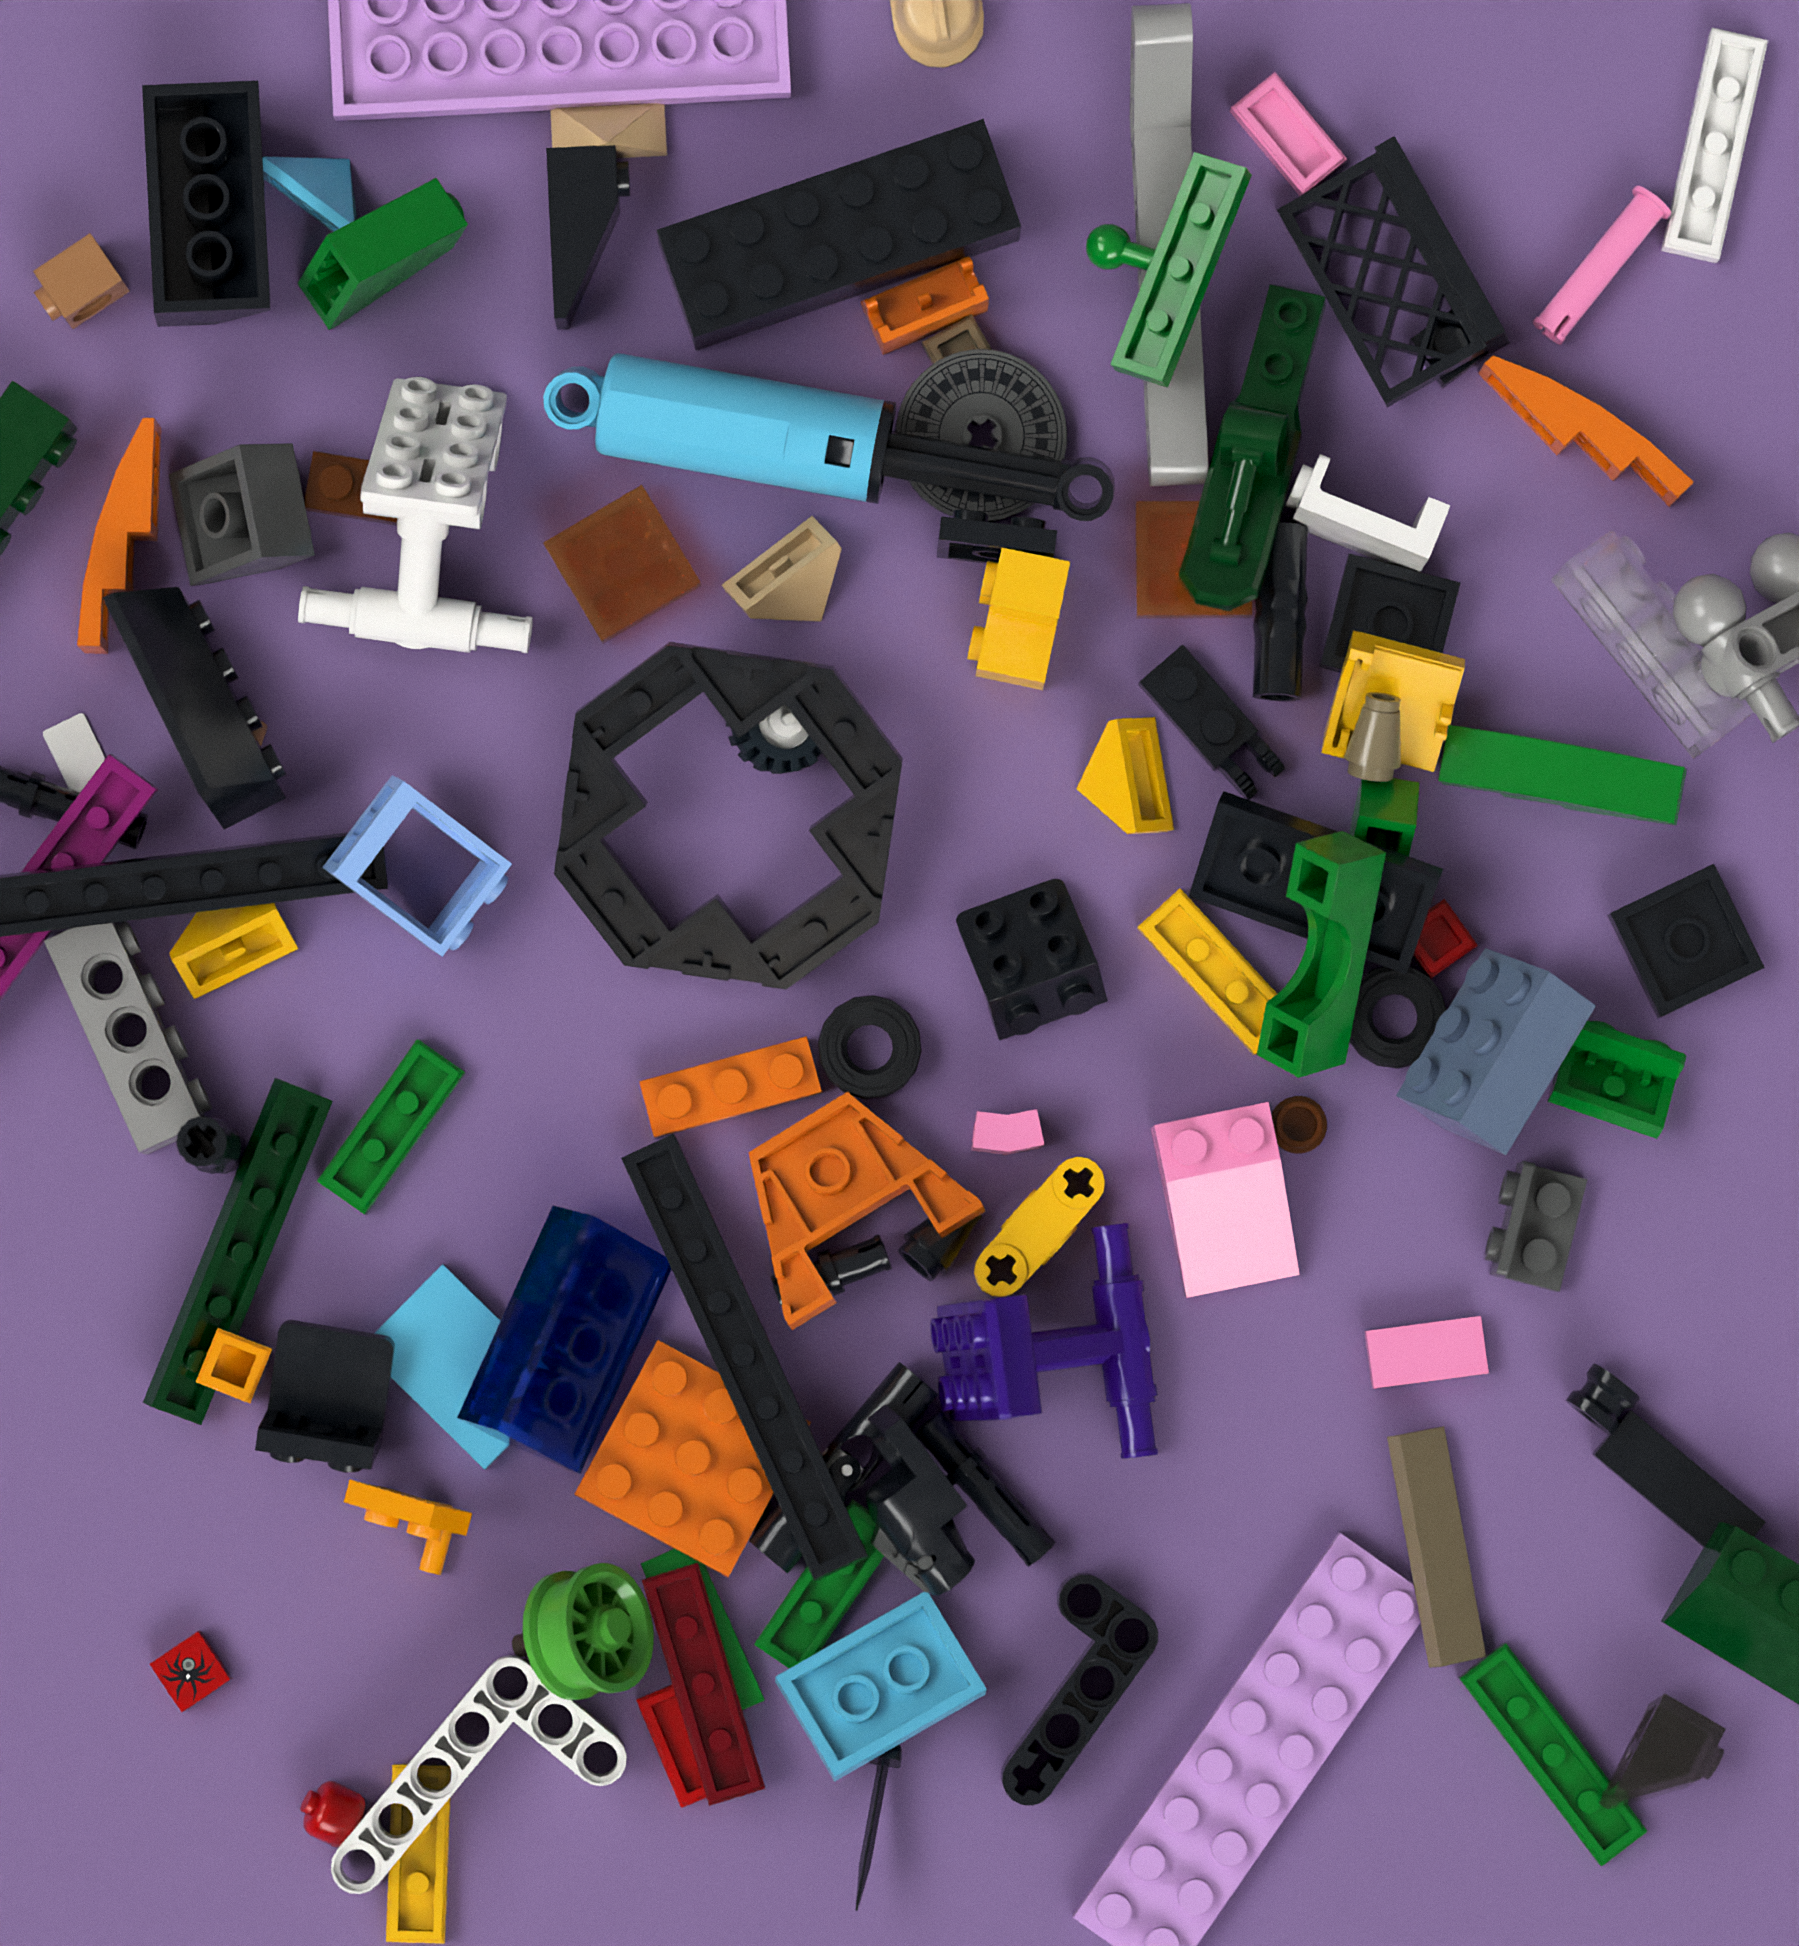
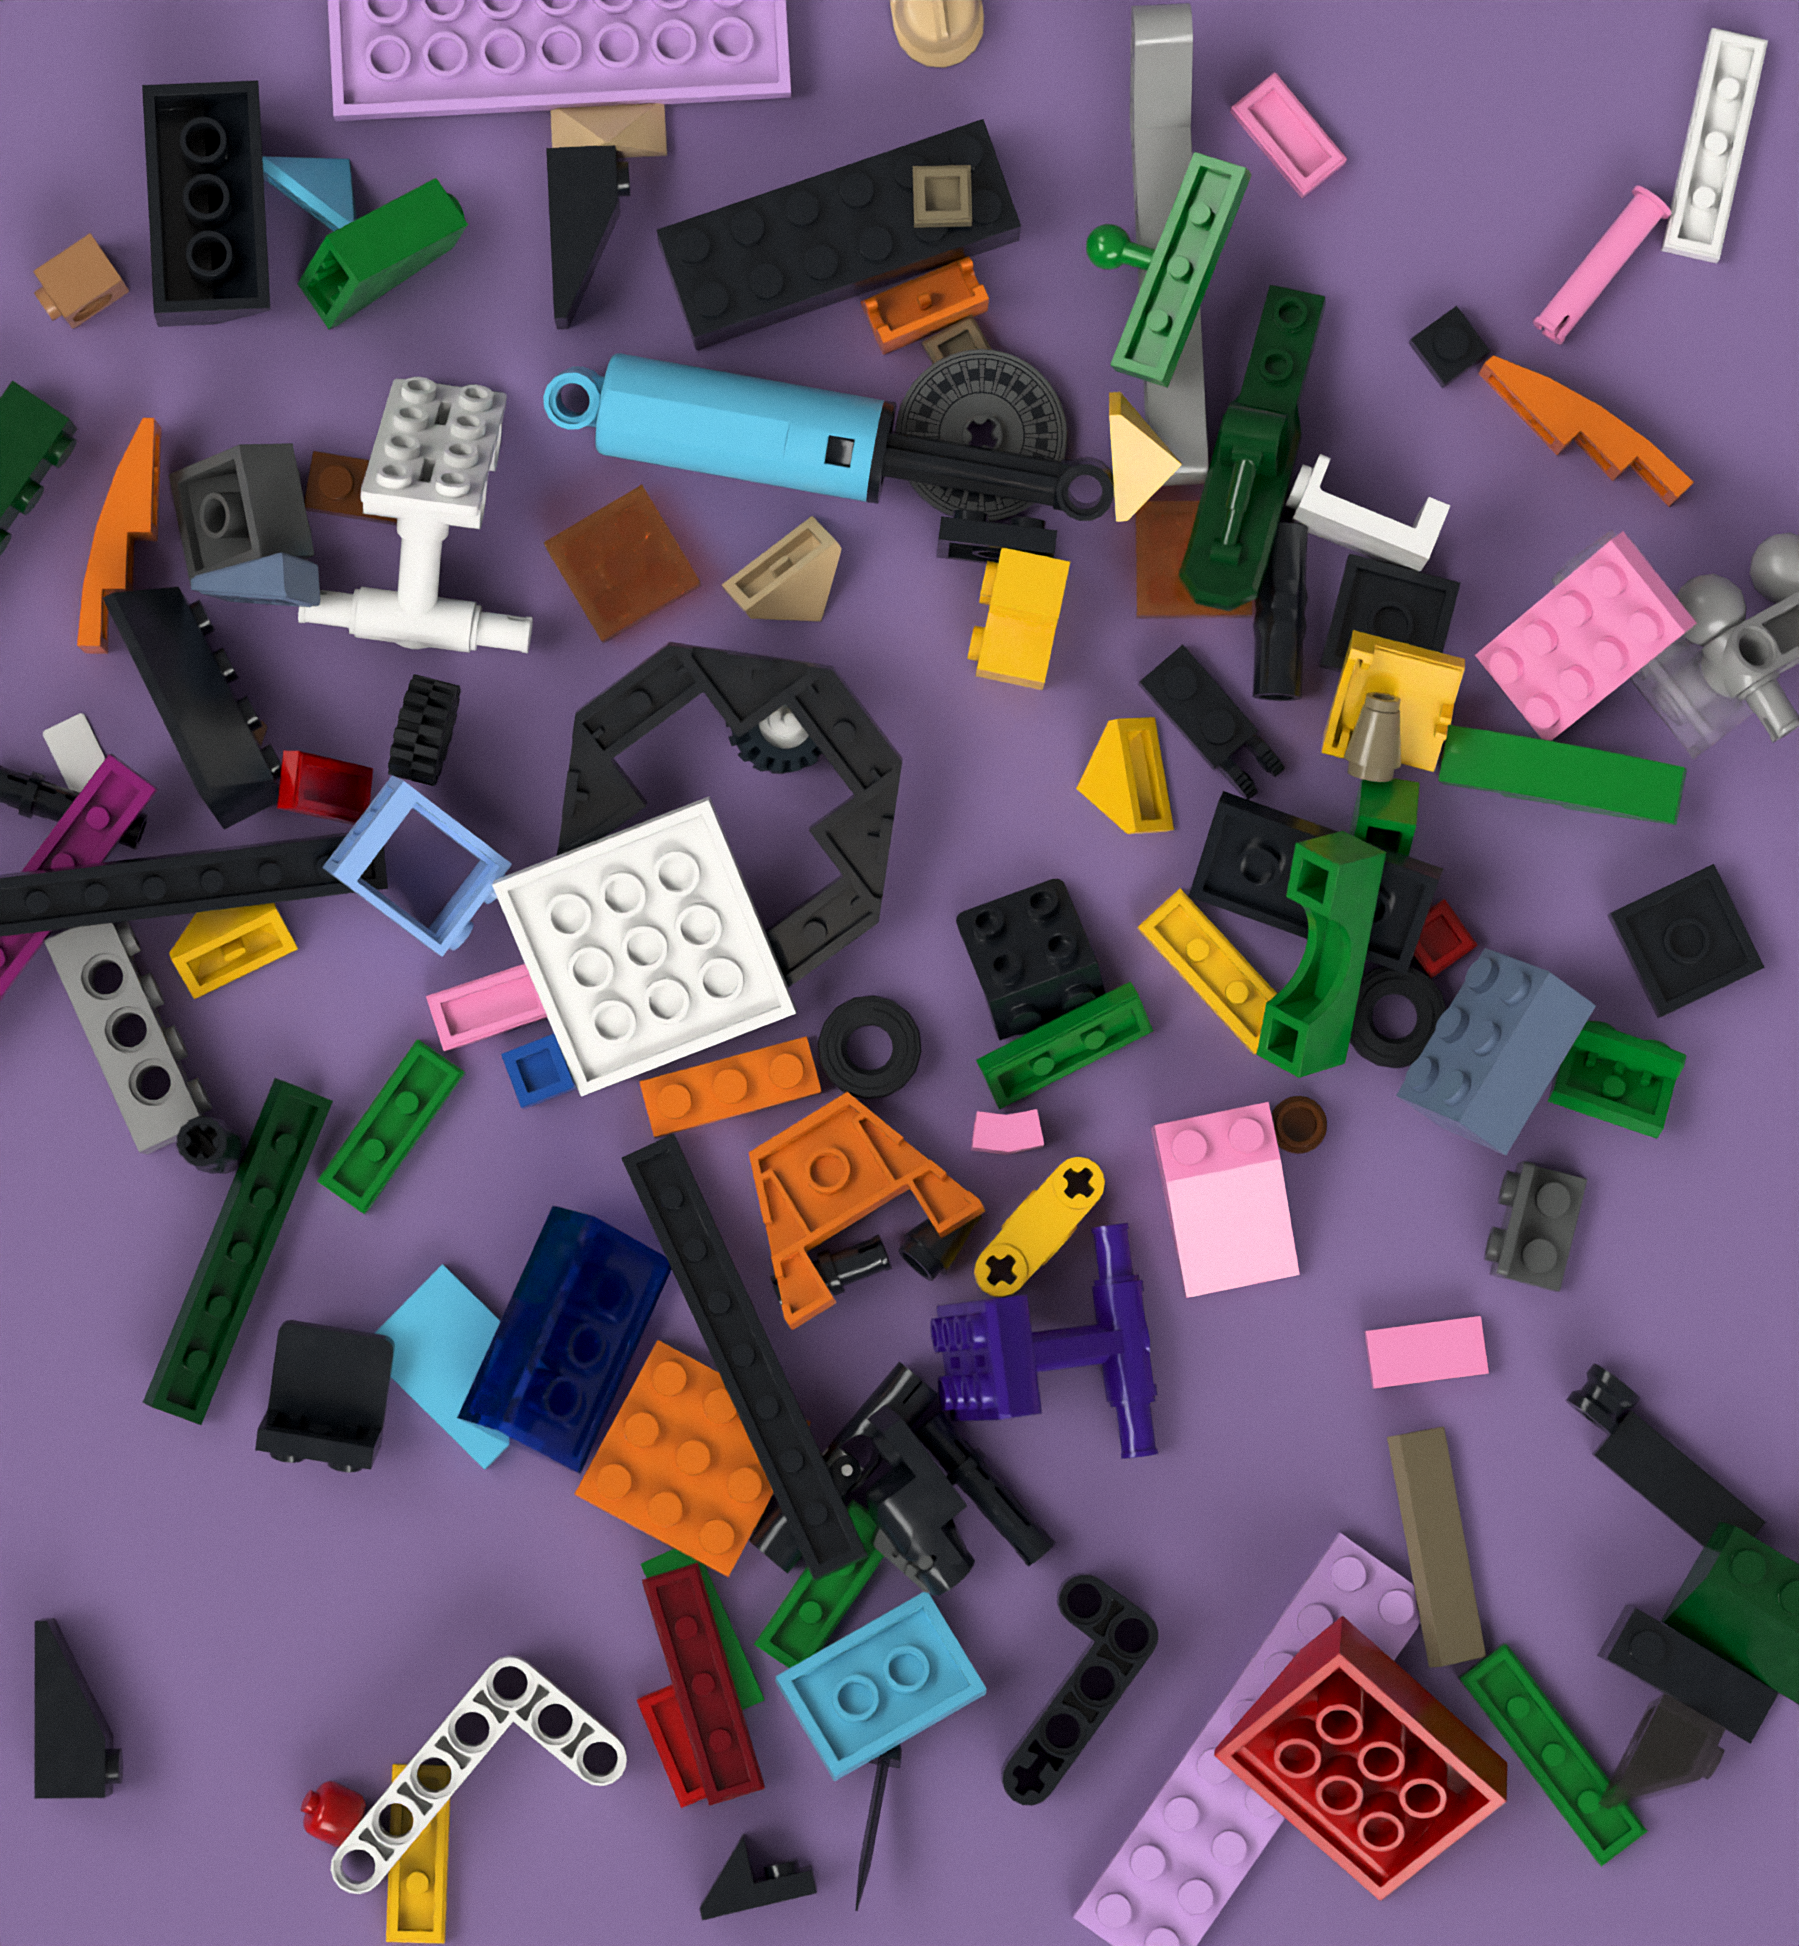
red tile [149,1630,233,1713] -> none
light orange slope [196,1328,273,1403] -> none
light orange plate [344,1480,472,1575] -> none
bright green wheel [512,1563,654,1700] -> none
black fence [1277,136,1510,407] -> none
none -> black slope [34,1618,123,1799]
none -> sand blue slope [191,552,320,608]
none -> red tile [277,750,373,825]
none -> black tyre [388,674,461,786]
none -> bright pink tile [426,964,548,1052]
none -> white plate [492,796,797,1097]
none -> blue plate [501,1033,577,1109]
none -> black slope [700,1833,817,1921]
none -> dark tan tile [913,165,972,228]
none -> green tile [976,981,1153,1110]
none -> yellow slope [1109,392,1182,522]
none -> red slope [1214,1615,1508,1901]
none -> bright pink plate [1475,531,1697,741]
none -> black slope [1597,1605,1779,1744]

